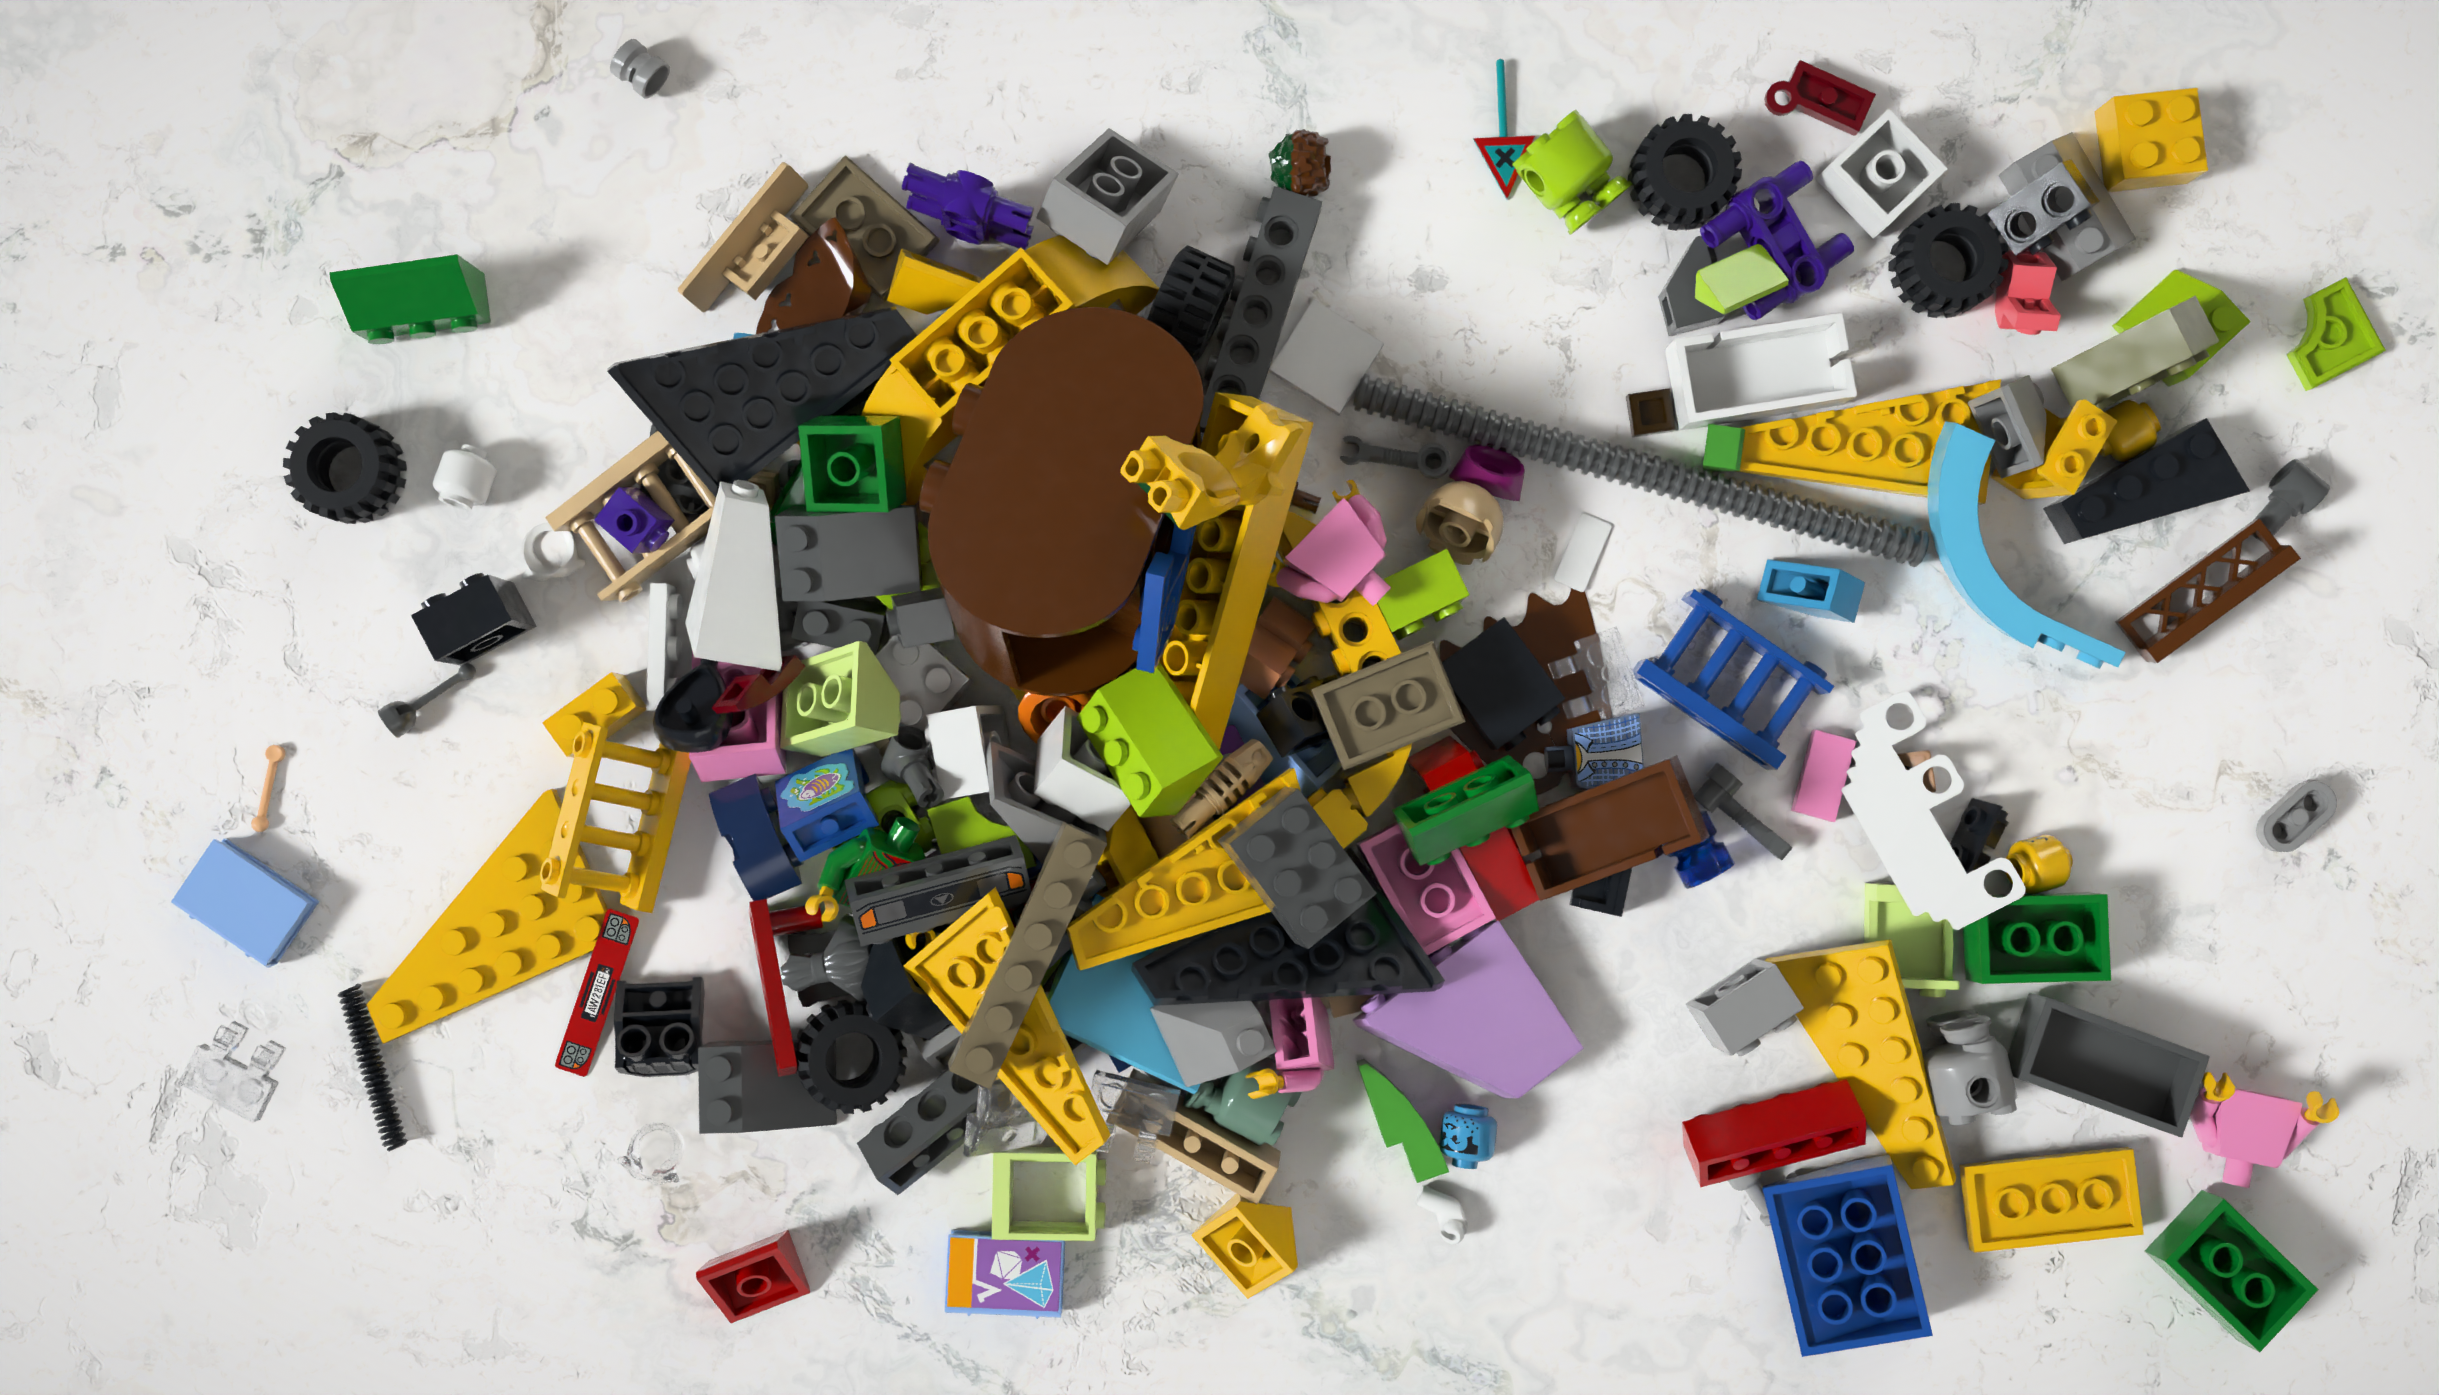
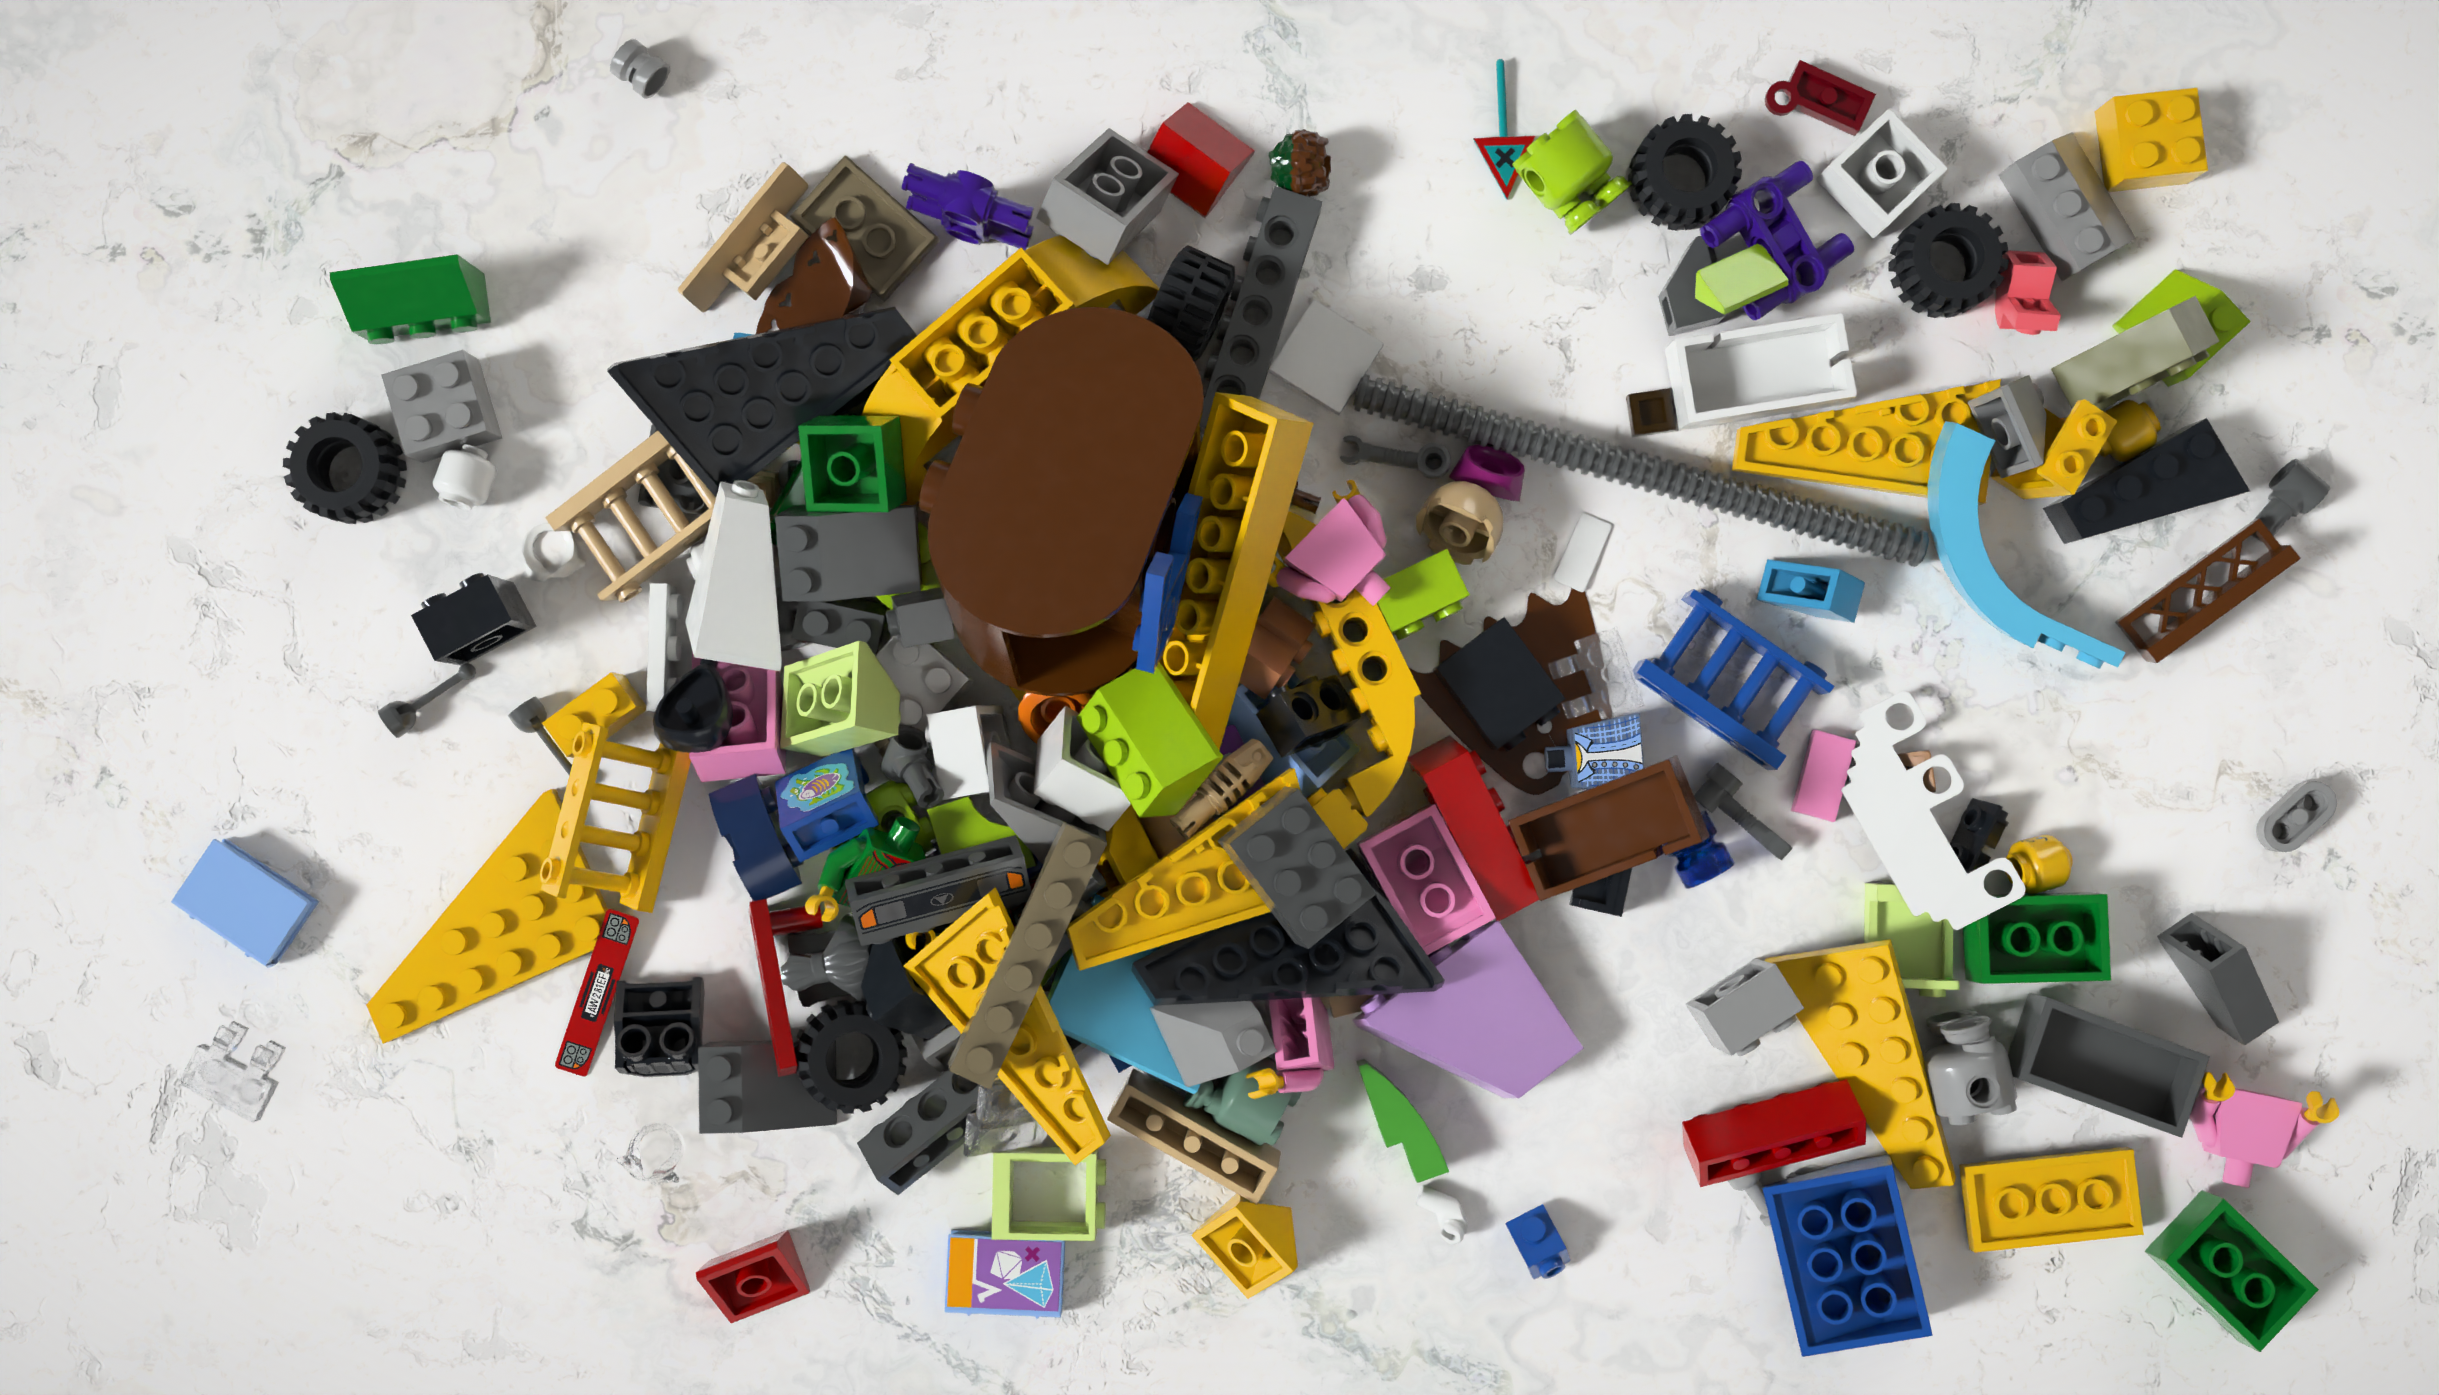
light nougat hinge [251,745,285,832] -> none
black piece [337,984,408,1151] -> none
dark purple brick [594,487,675,553] -> none
dark red slope [712,655,806,714] -> none
yellow slope [887,248,983,315] -> none
clear plate [1090,1070,1181,1164] -> none
yellow hips [1120,403,1304,530] -> none
dark tan tile [1311,641,1466,771] -> none
green slope [1392,755,1539,866] -> none
dark azure head [1439,1104,1498,1169] -> none
bright green slope [1703,424,1745,472] -> none
brick [1987,159,2100,256] -> none
lime tile [2286,277,2386,391] -> none
none -> light grey brick [381,350,502,463]
none -> dark grey hinge [508,696,572,775]
none -> red slope [1147,102,1255,219]
none -> blue bracket [1505,1204,1571,1279]
none -> dark grey slope [2157,913,2279,1046]

